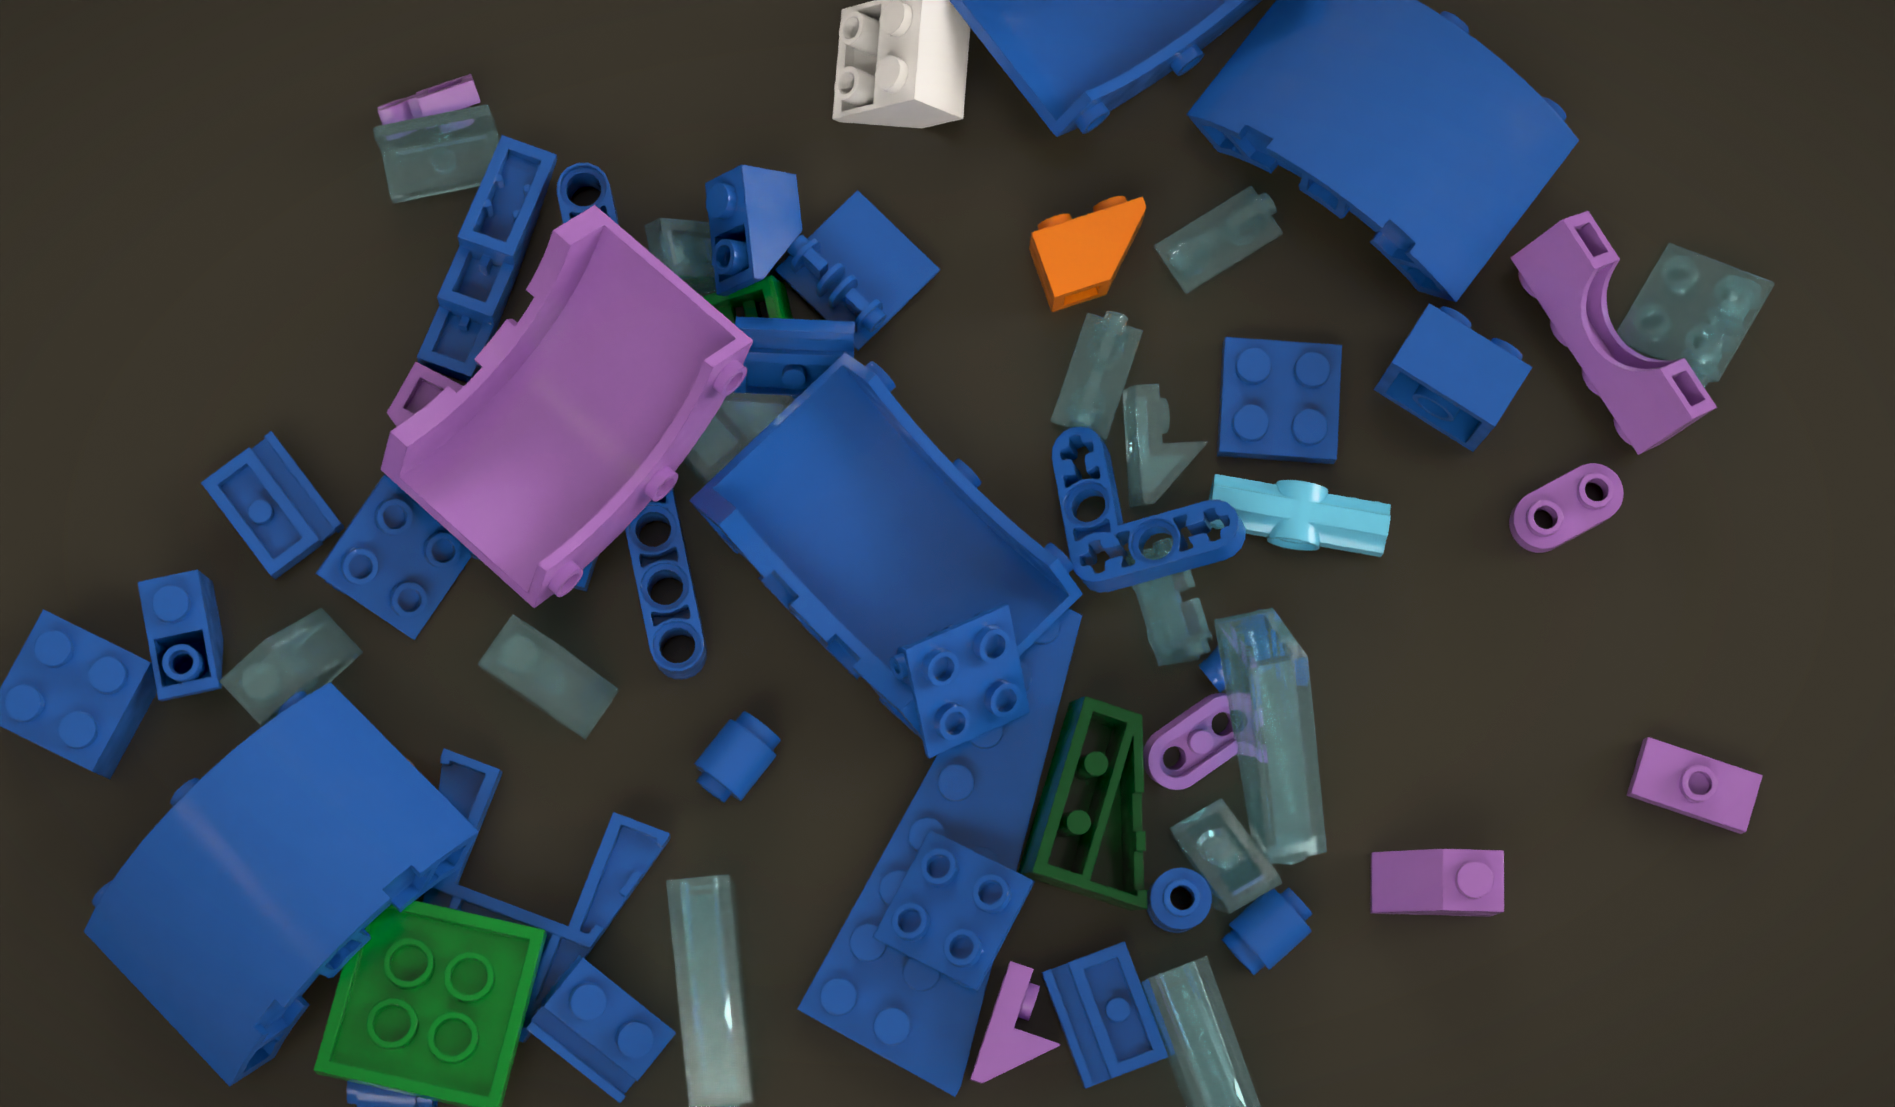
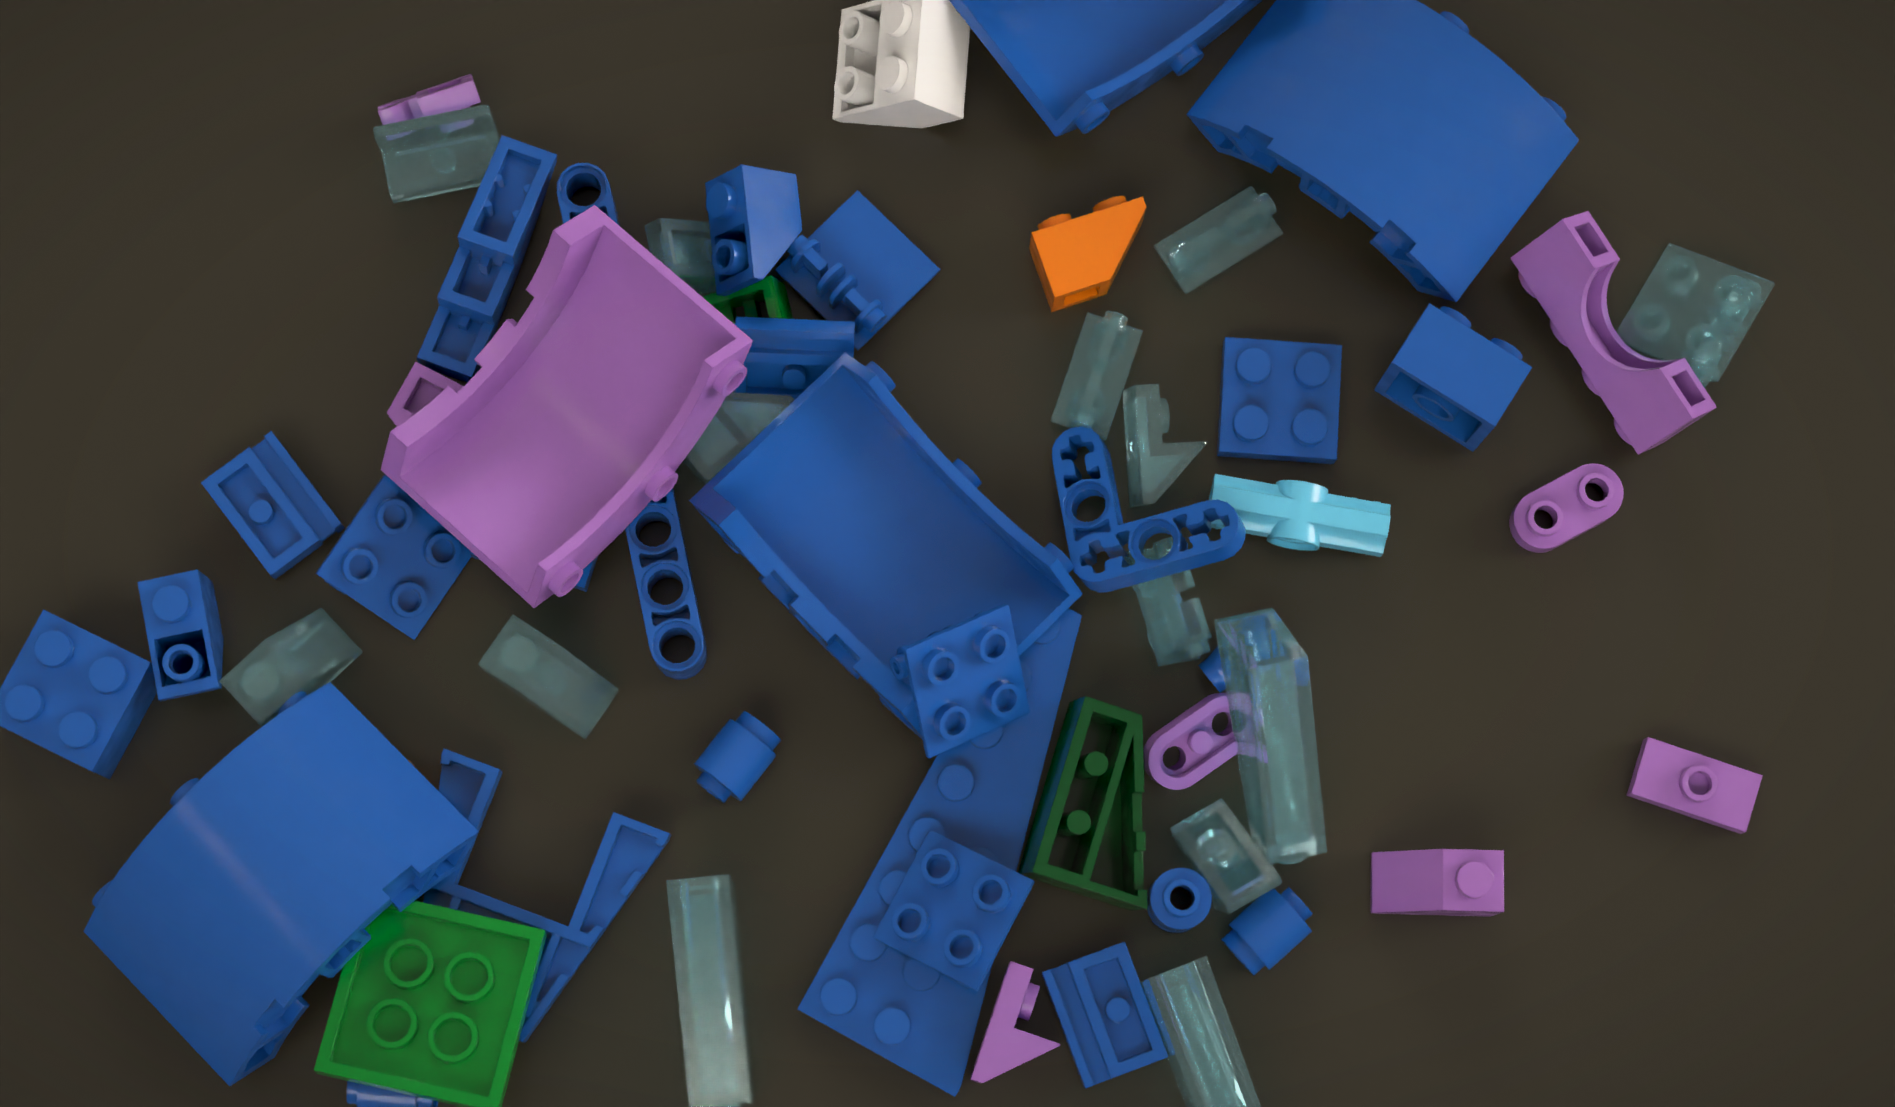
blue plate [523,955,676,1103] -> none

